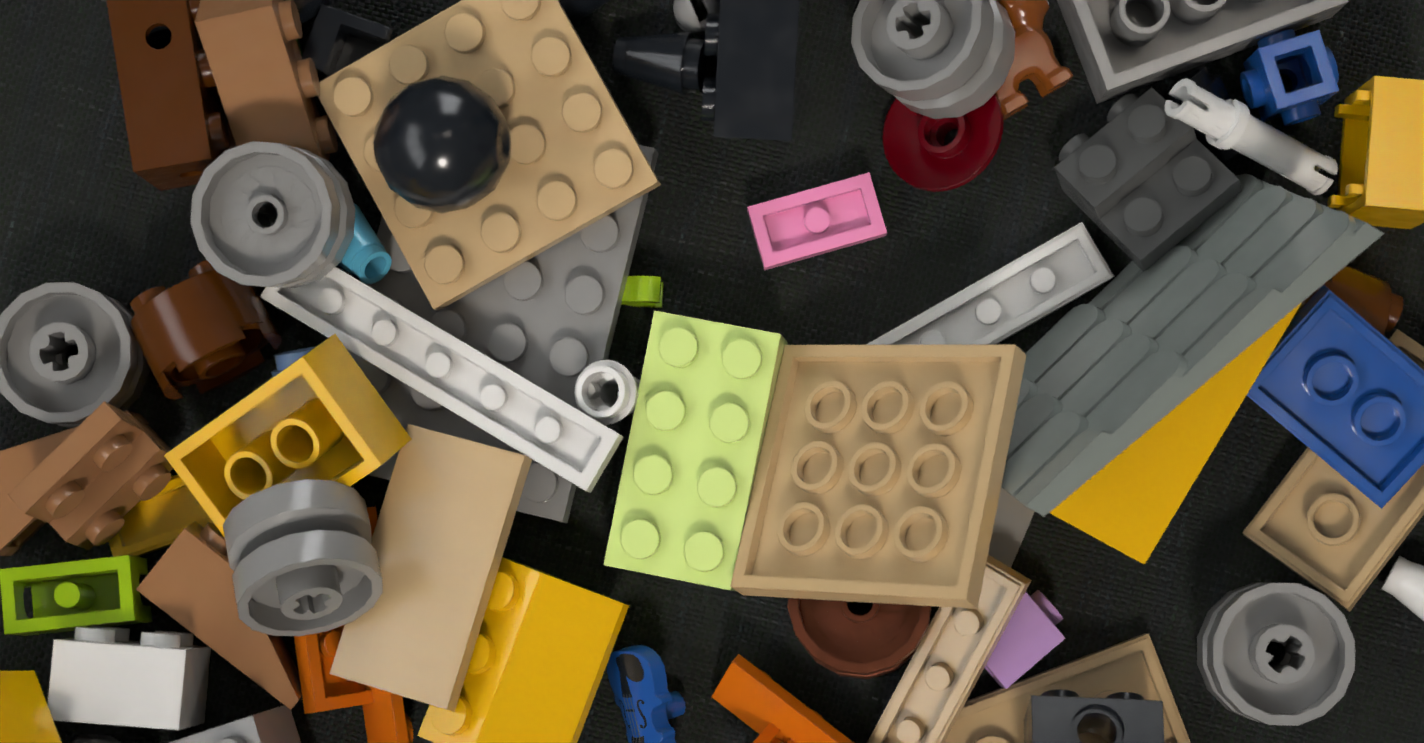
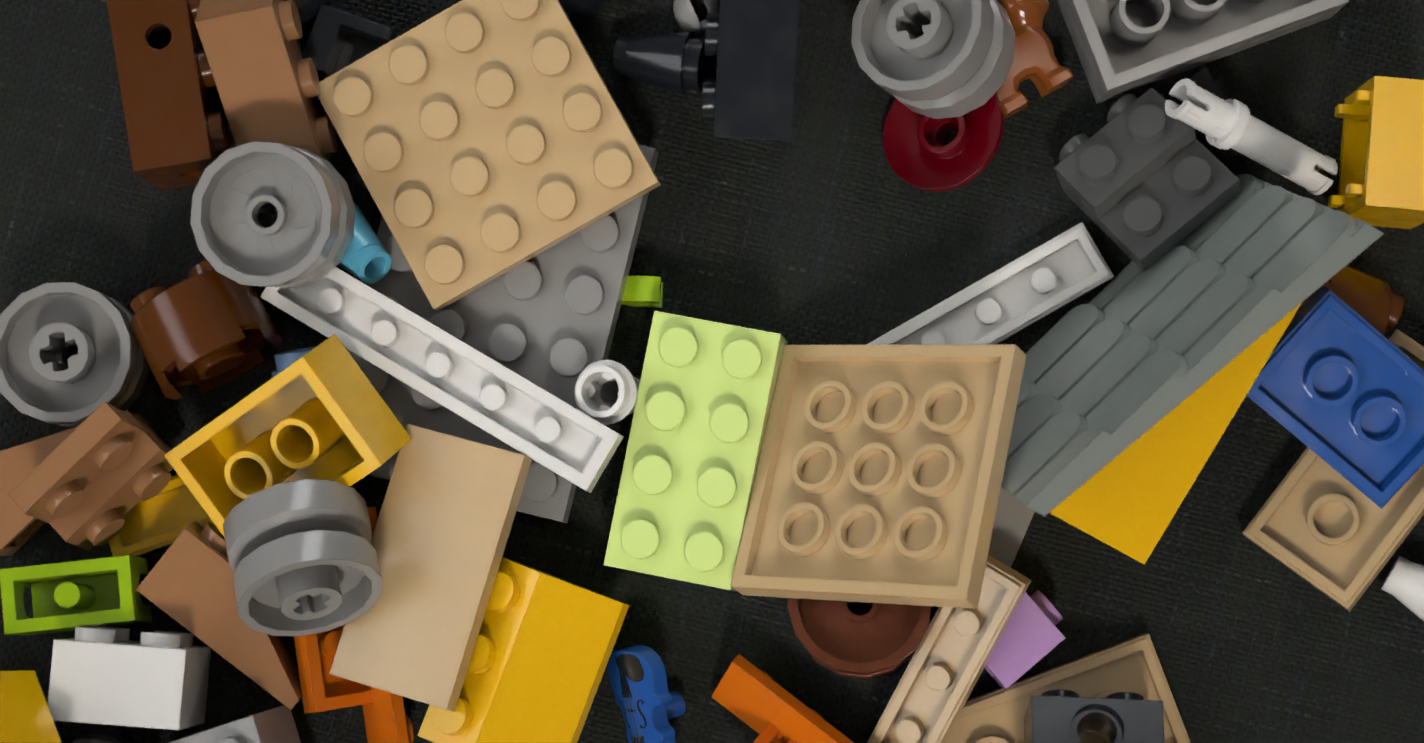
black piece [373,76,511,213] -> none
bright pink plate [747,172,887,271] -> none
light grey wheel [1197,582,1355,726] -> none
blue brick [1240,29,1339,126] -> none

